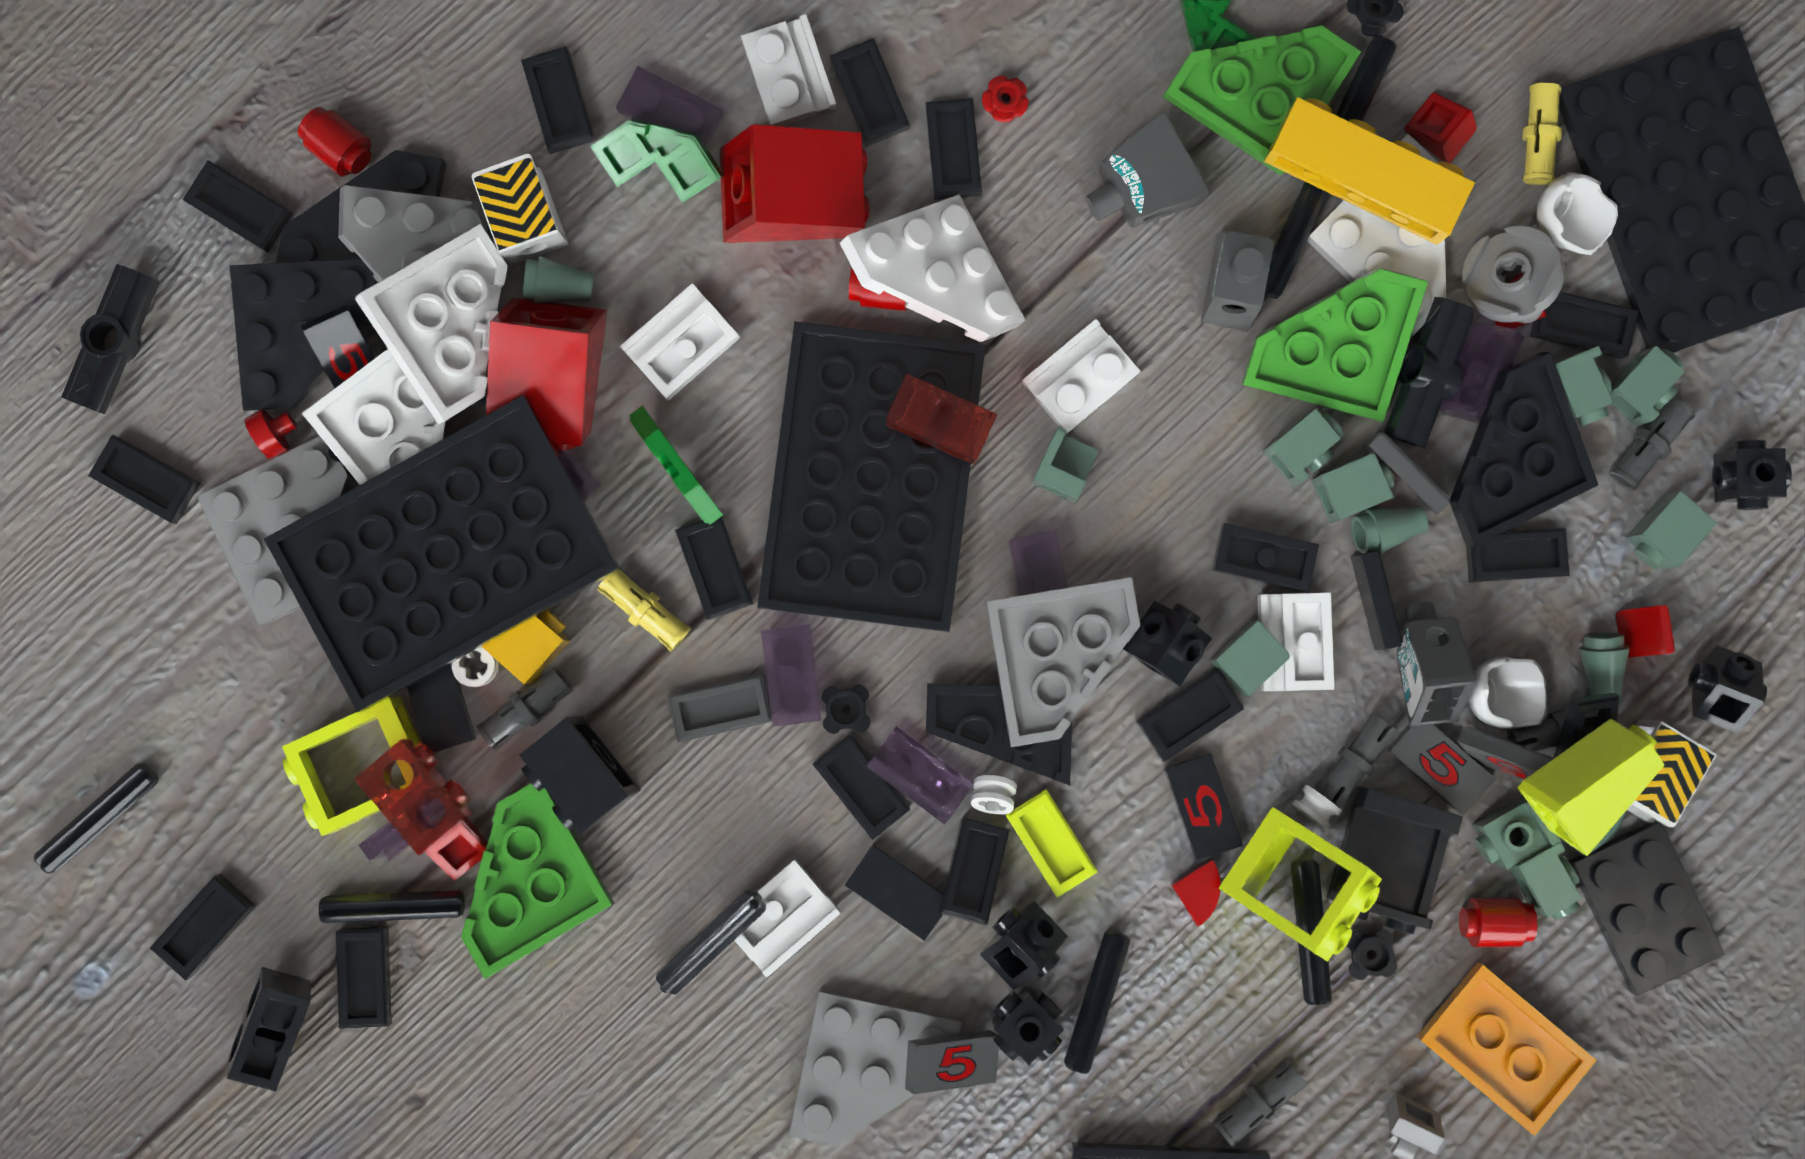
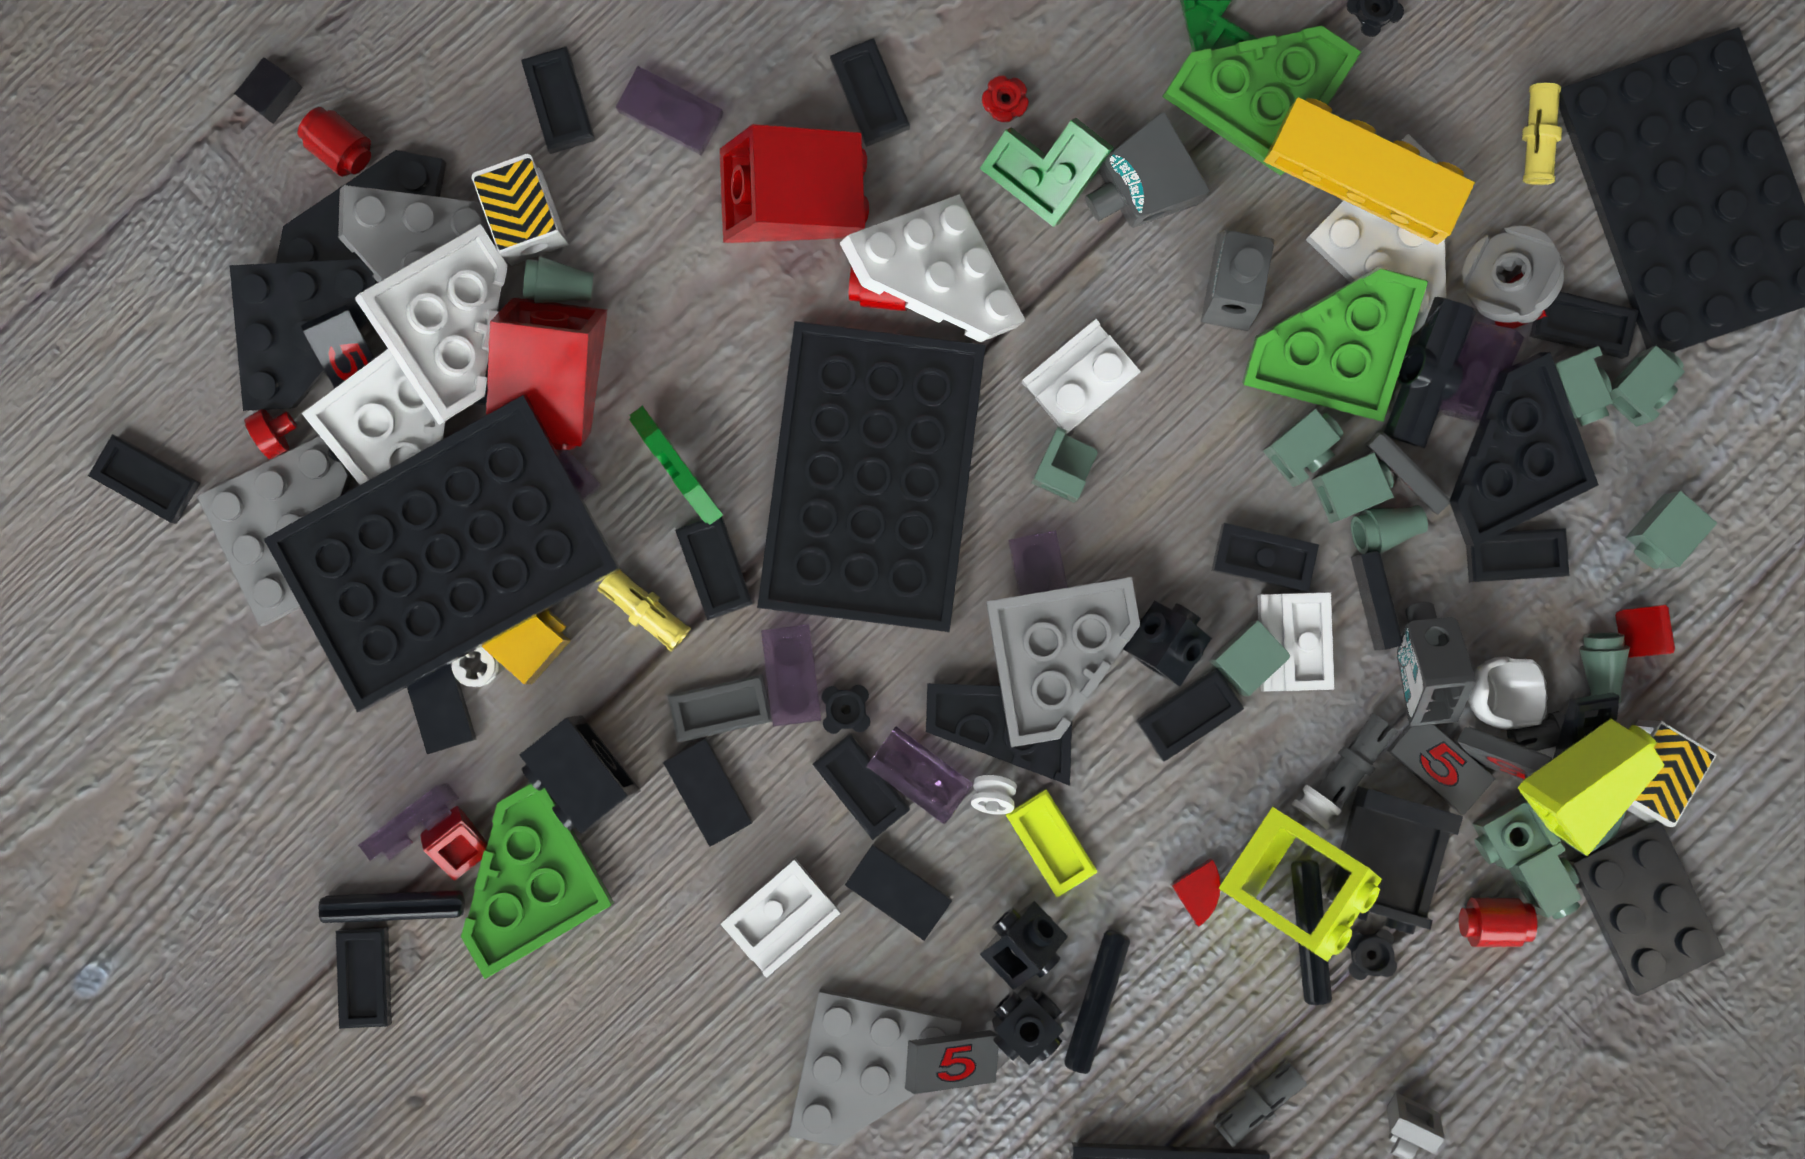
black axle [34,763,159,874] -> none
black piece [61,264,160,414] -> none
black tile [150,873,256,980] -> none
black tile [183,160,293,253] -> none
black brick [227,967,311,1091] -> none
neon yellow window [282,697,440,836] -> none
clear red brick [354,739,473,856] -> none
dark grey pin [477,667,573,750] -> none
tile [590,118,724,203] -> none
white plate [620,283,740,401] -> none
black axle [656,890,766,995] -> none
white plate [741,14,837,126] -> none
clear red brick [886,374,997,466] -> none
black tile [925,98,982,200] -> none
black tile [938,817,1010,926] -> none
black tile [1164,753,1243,861] -> none
black axle [1265,35,1397,299] -> none
red slope [1404,92,1477,163] -> none
light orange plate [1416,962,1597,1136] -> none
white hair [1536,172,1618,255] -> none
dark grey pin [1609,398,1695,491] -> none
black brick [1688,645,1767,734] -> none
black brick [1712,440,1792,510] -> none
none -> black slope [234,57,303,124]
none -> black tile [663,738,753,847]
none -> plate [980,118,1114,227]

